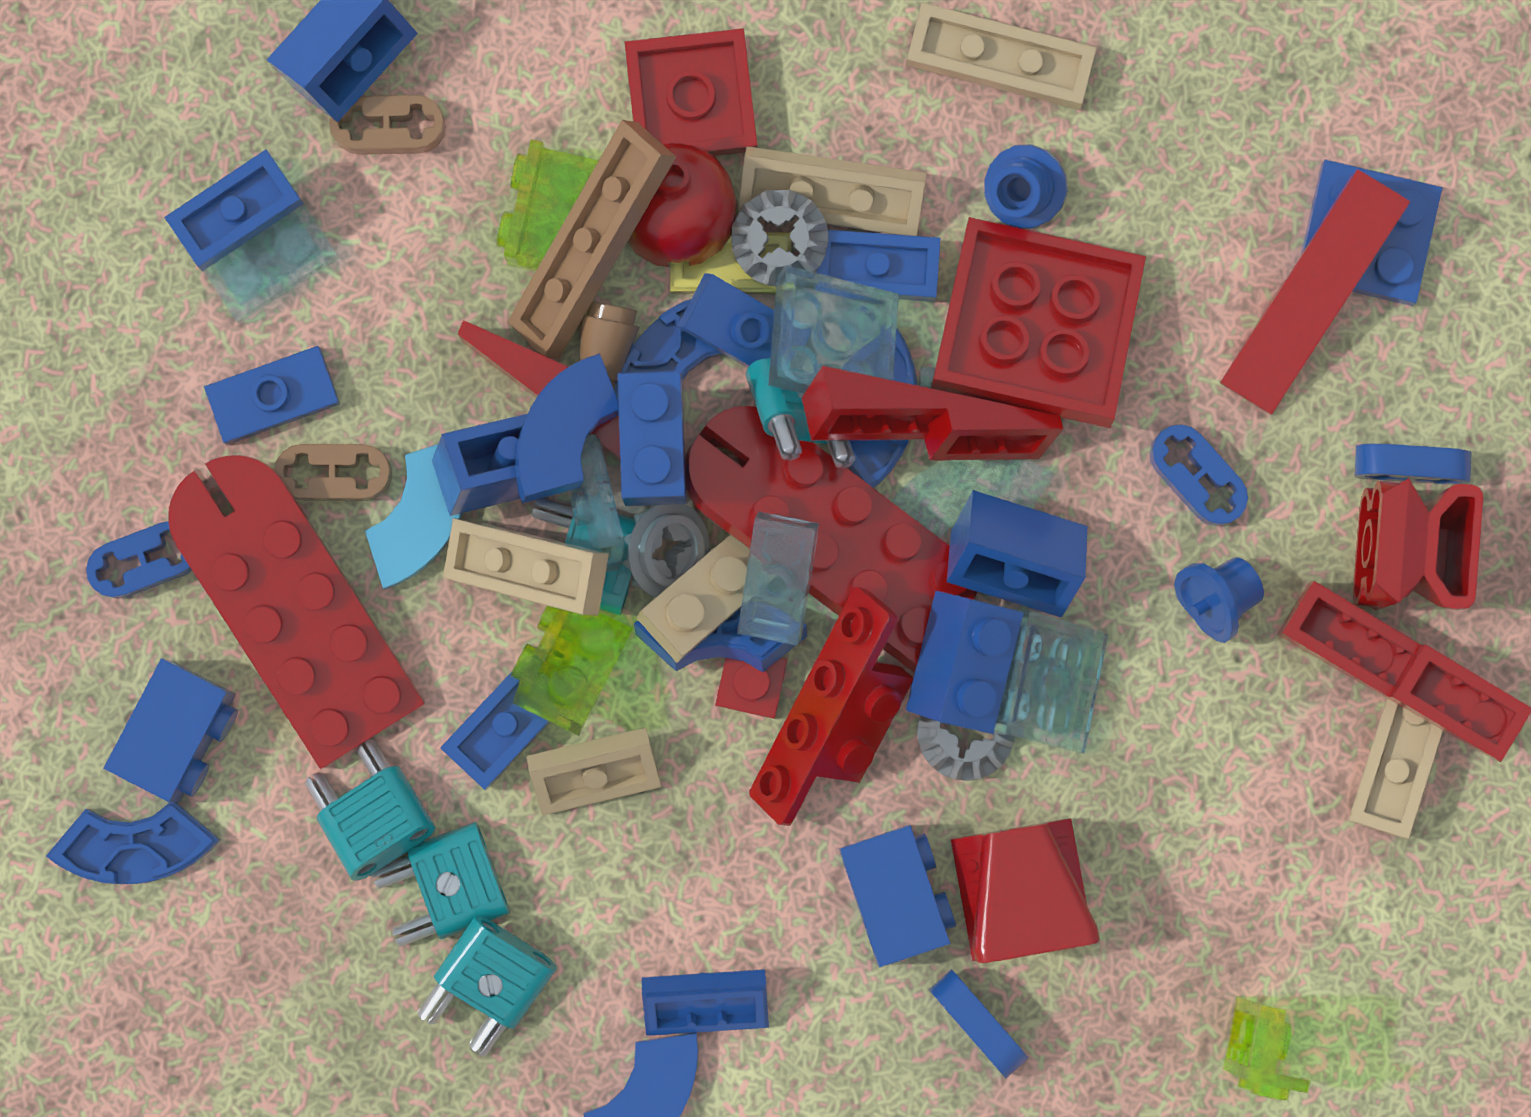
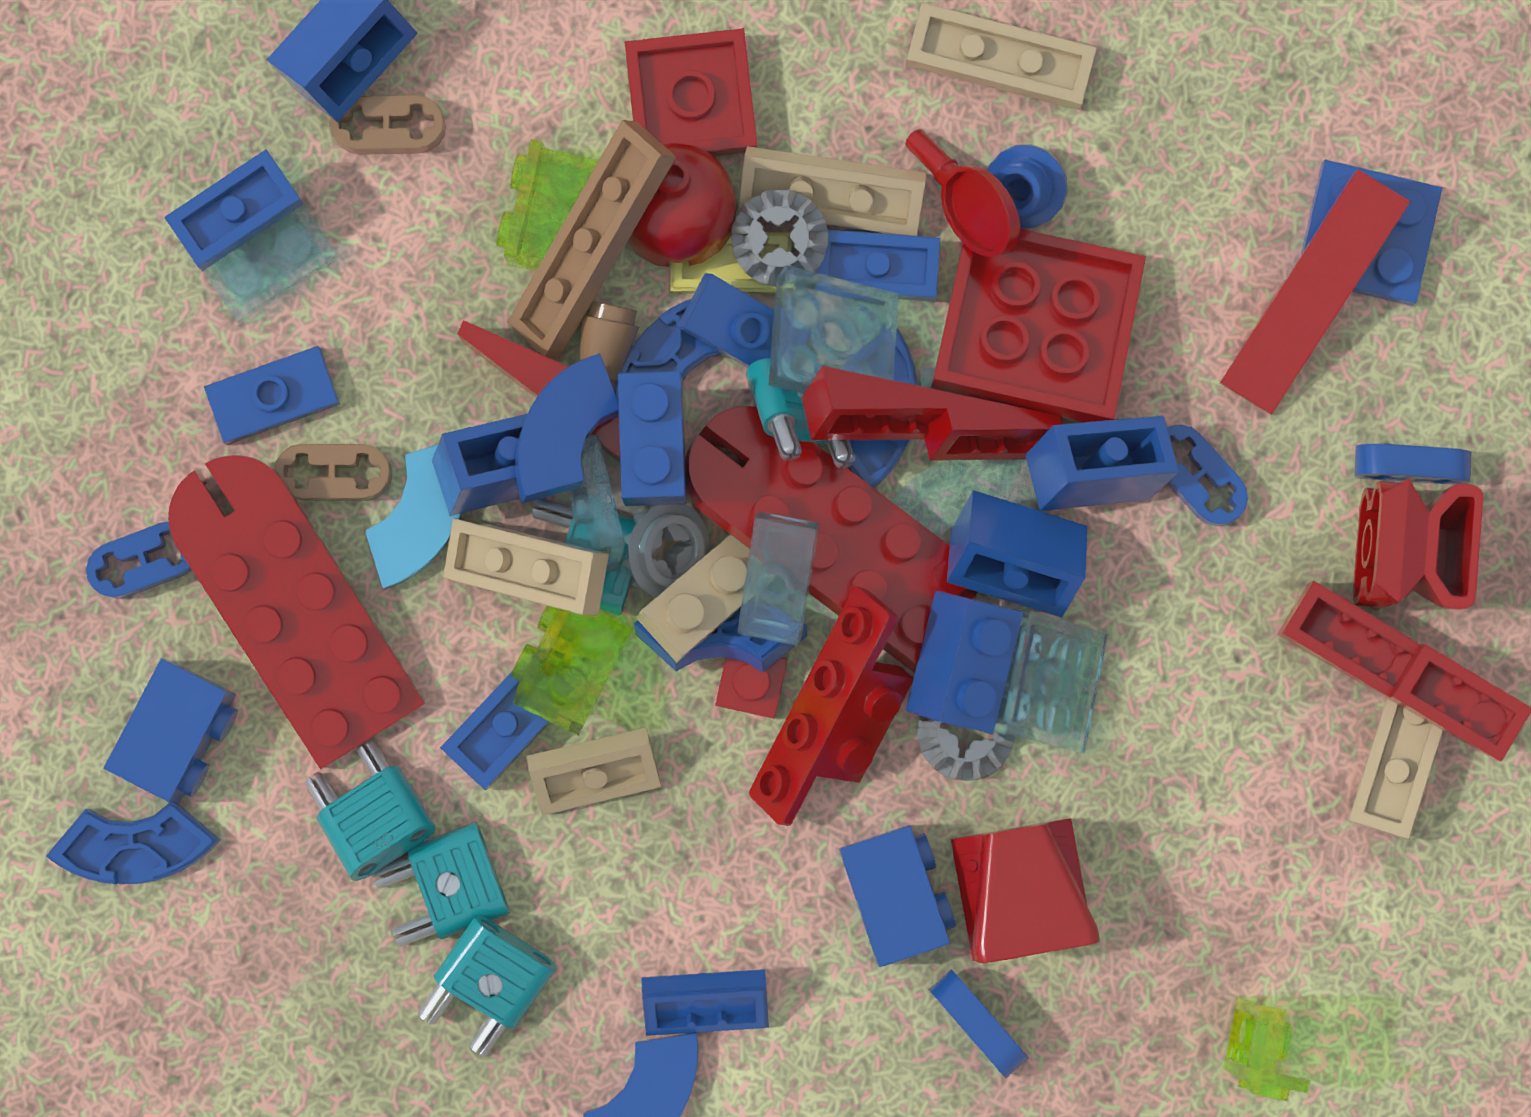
blue piece [1174,557,1264,643] -> none
none -> red piece [905,129,1020,257]
none -> blue brick [1025,415,1179,511]

